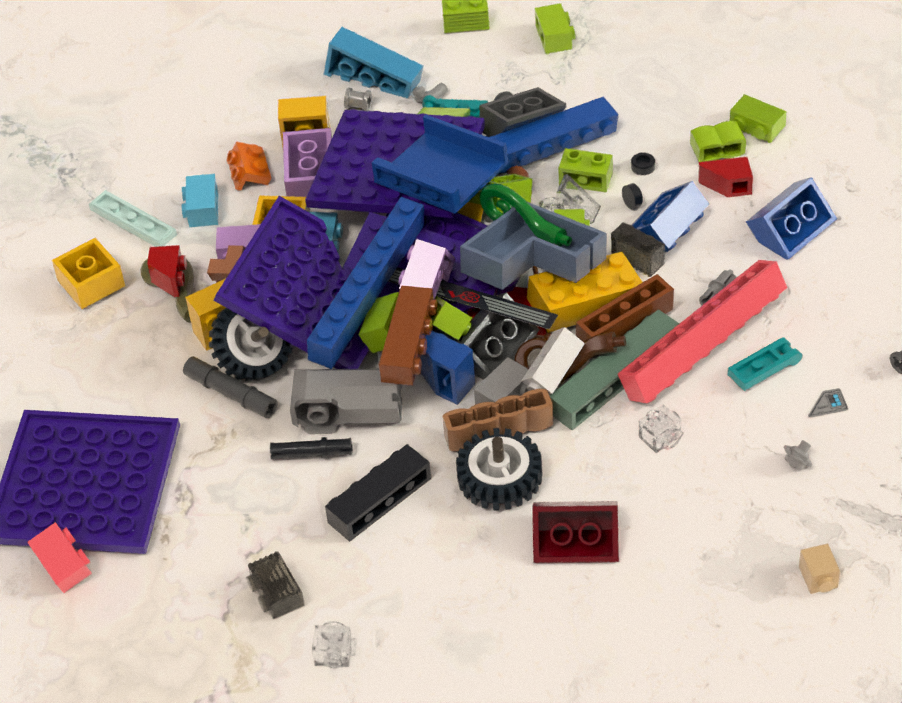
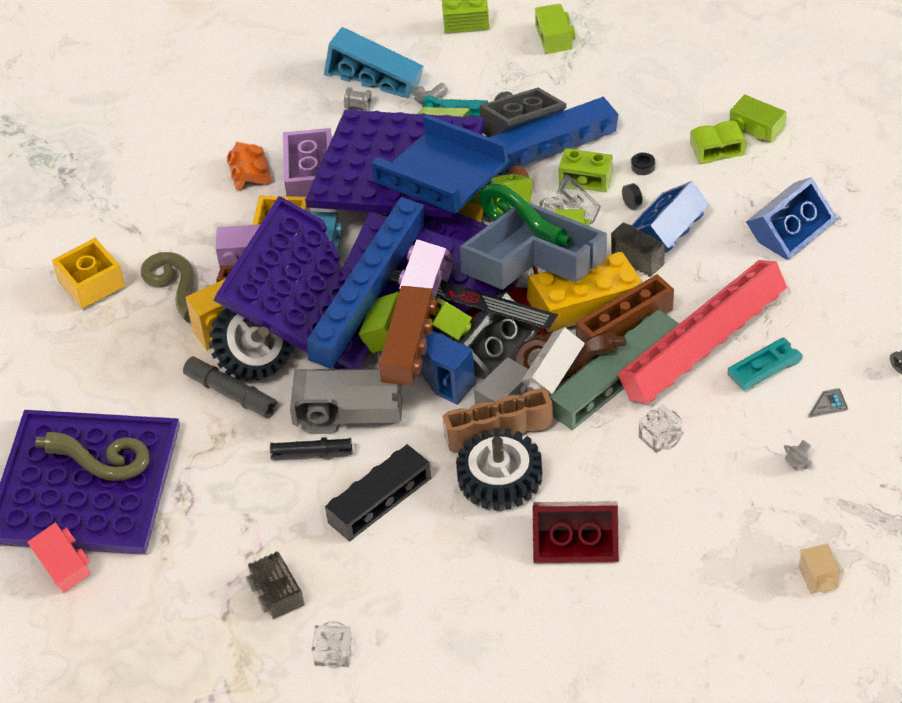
light aqua tile [89,190,177,247] -> none
red slope [147,245,187,297] -> none
medium azure brick [181,174,218,228] -> none
nougat piece [207,245,245,281] -> none
yellow brick [278,96,330,147] -> none
red slope [698,157,753,197] -> none
light grey axle [699,269,736,306] -> none
none -> olive plant [35,432,150,481]

